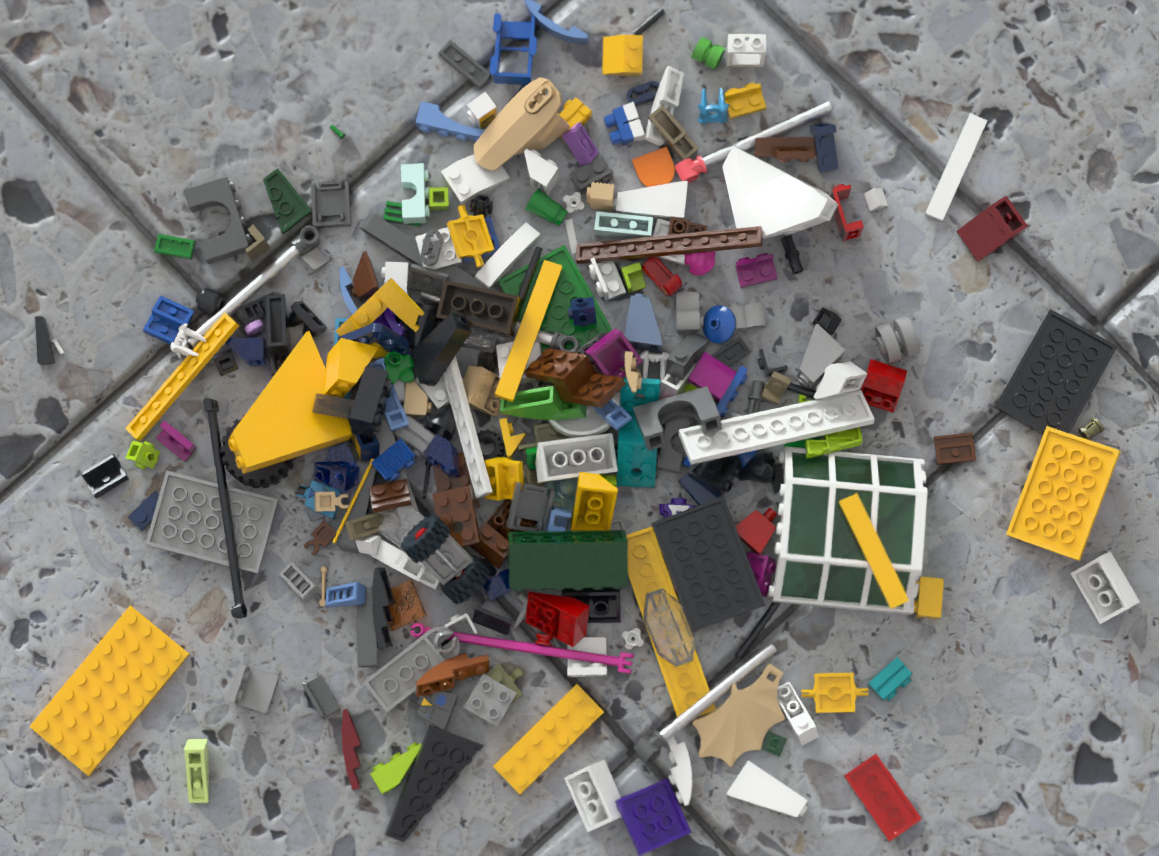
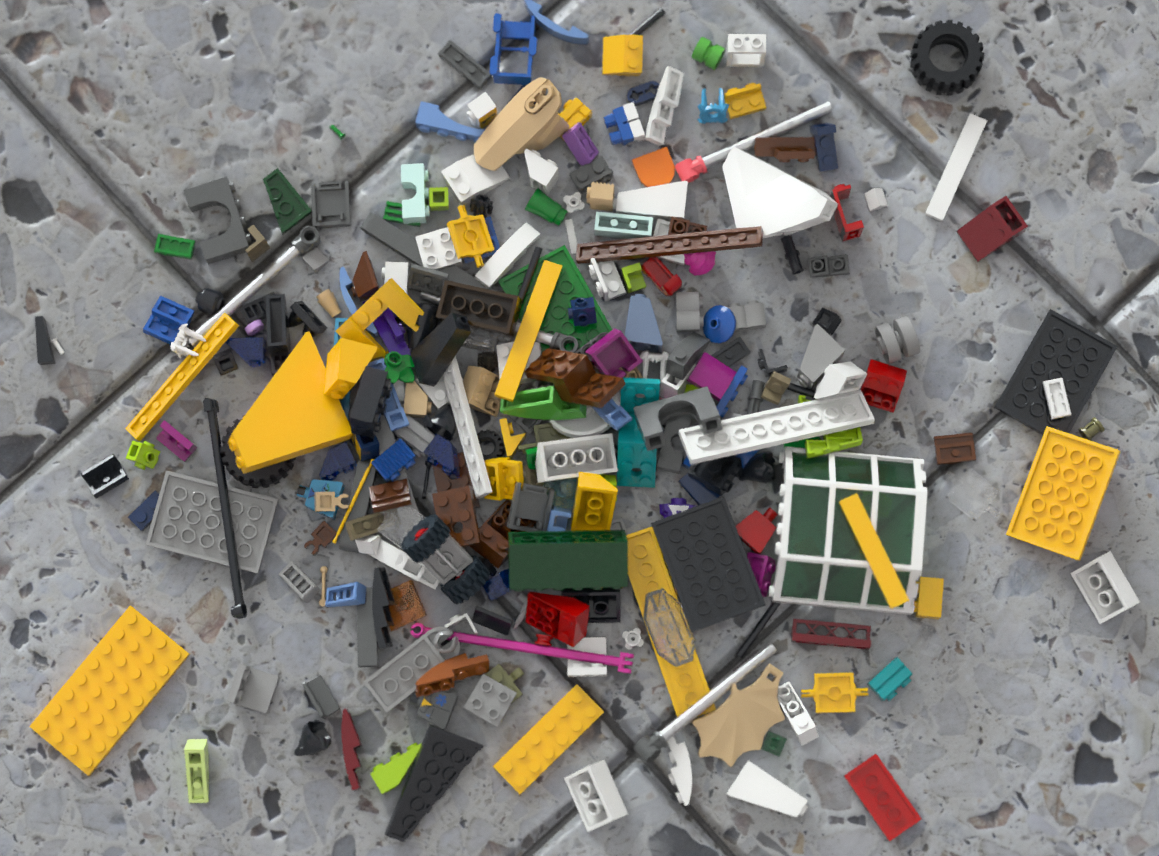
clear smoke brick [312,393,355,419] -> none
clear blue slope [313,461,359,492] -> none
dark blue beam [338,323,409,355] -> none
dark grey beam [420,230,443,266] -> none
dark purple plate [615,778,692,856] -> none
tan slope [625,351,642,394] -> none
dark tan slope [648,105,699,161] -> none
magenta bracket [735,253,778,288] -> none
none -> black hat [294,720,332,756]
none -> tan cone [316,289,342,318]
none -> dark red fence [791,619,871,650]
none -> dark grey slope [808,254,850,277]
none -> black tyre [910,20,984,96]
none -> white plate [1043,378,1071,420]

